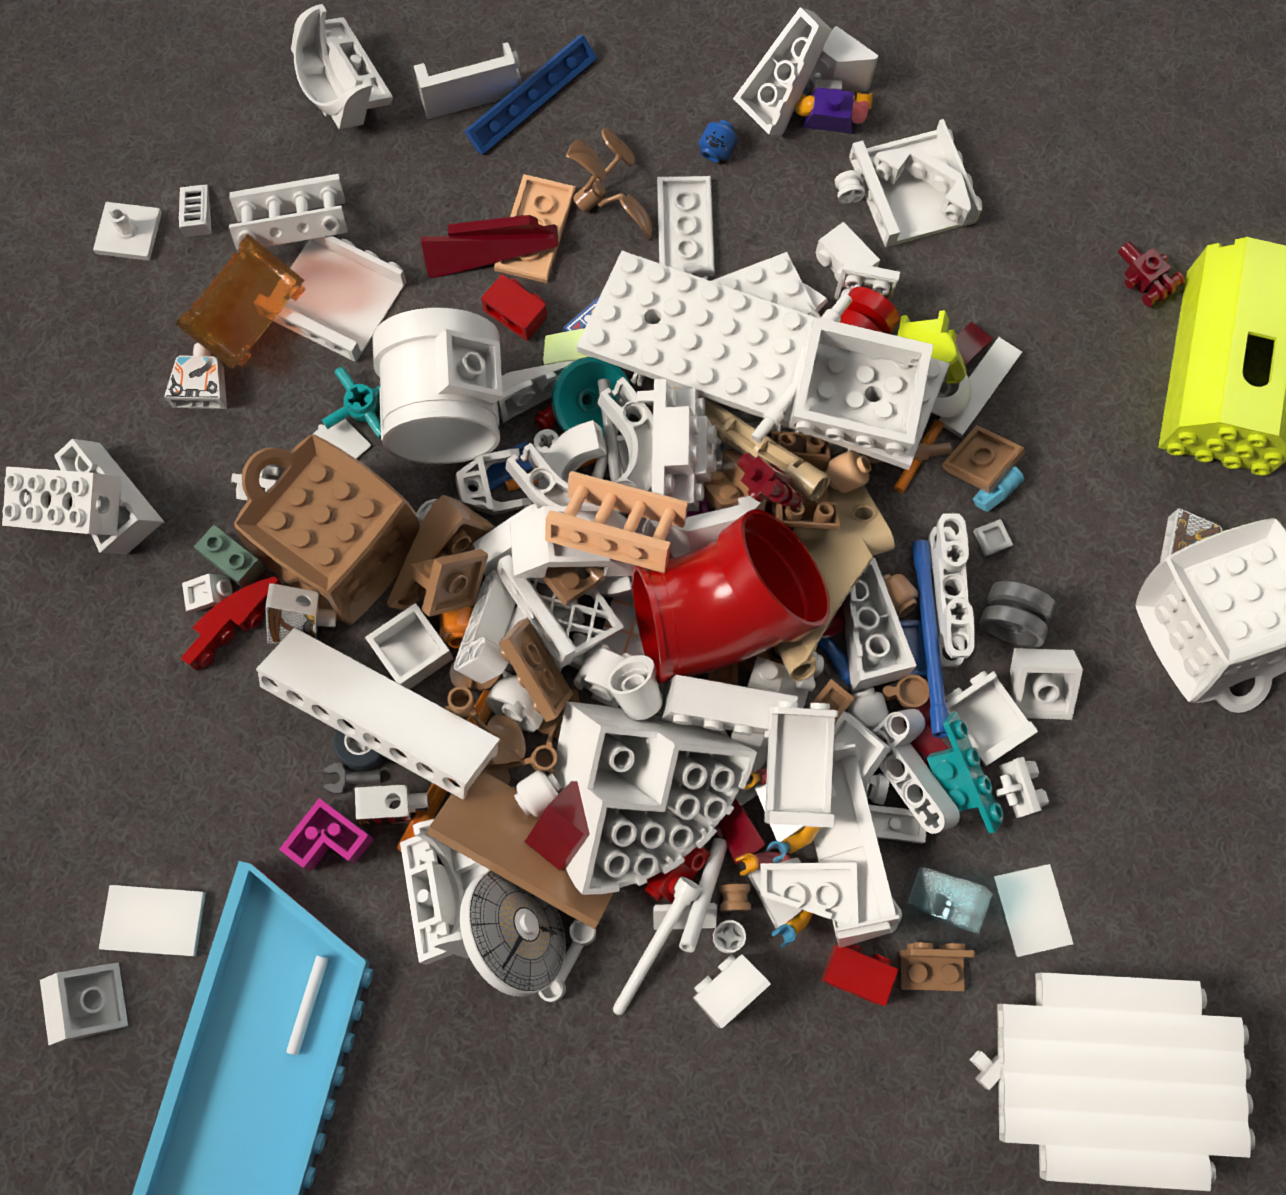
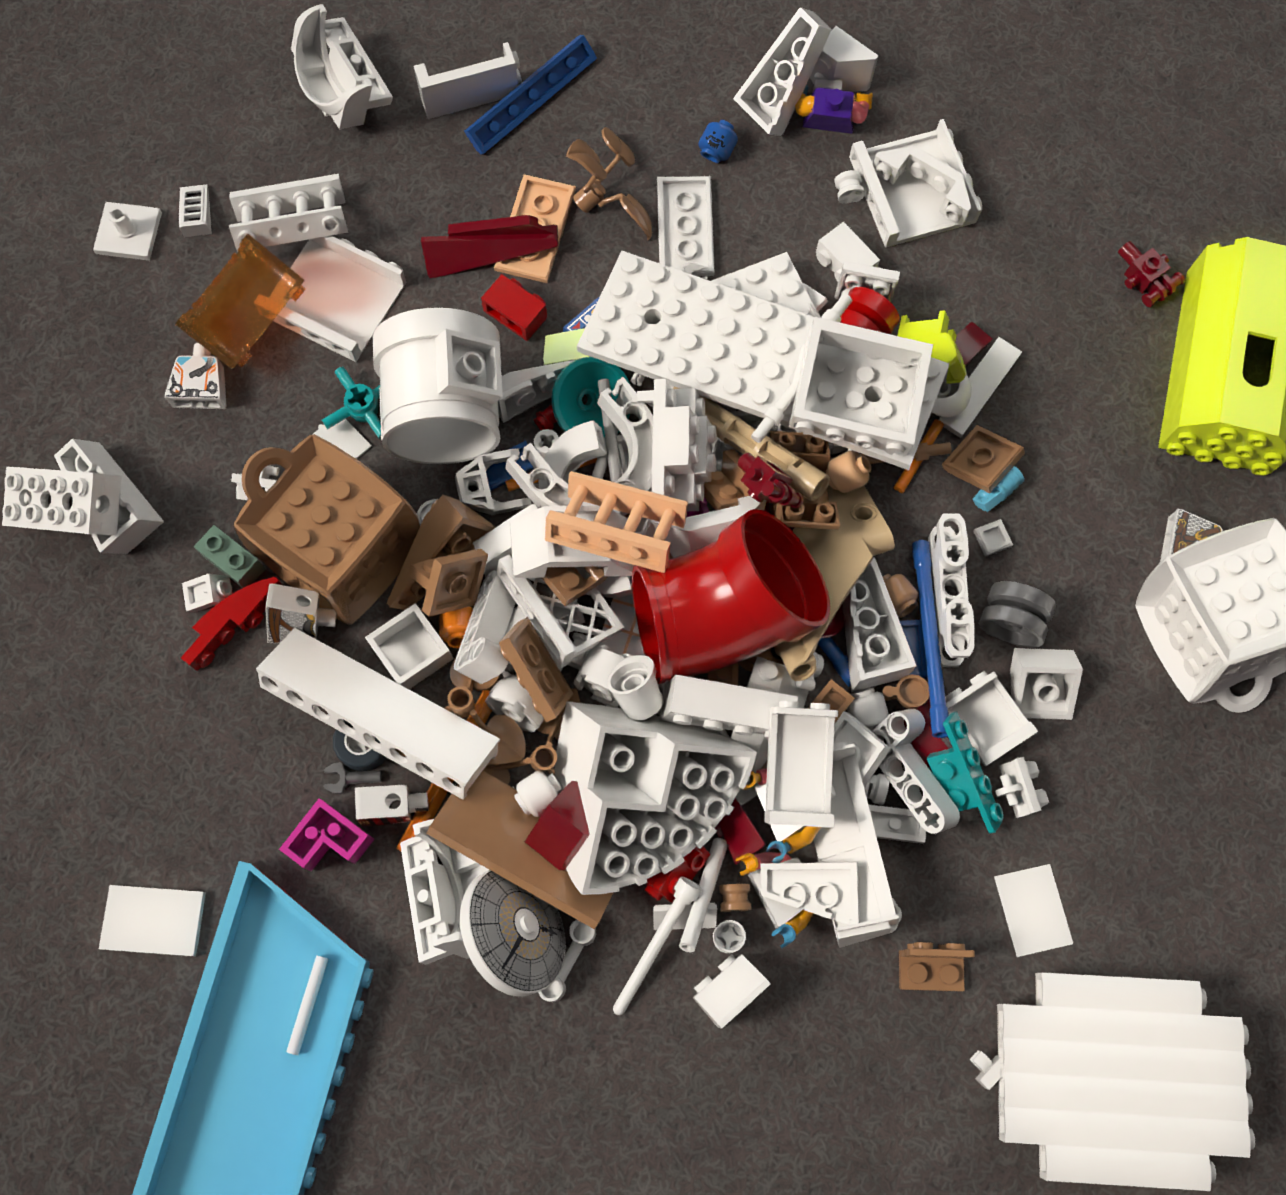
white slope [40,962,128,1045] -> none
red brick [821,944,898,1006] -> none
clear light blue piece [907,866,993,934] -> none

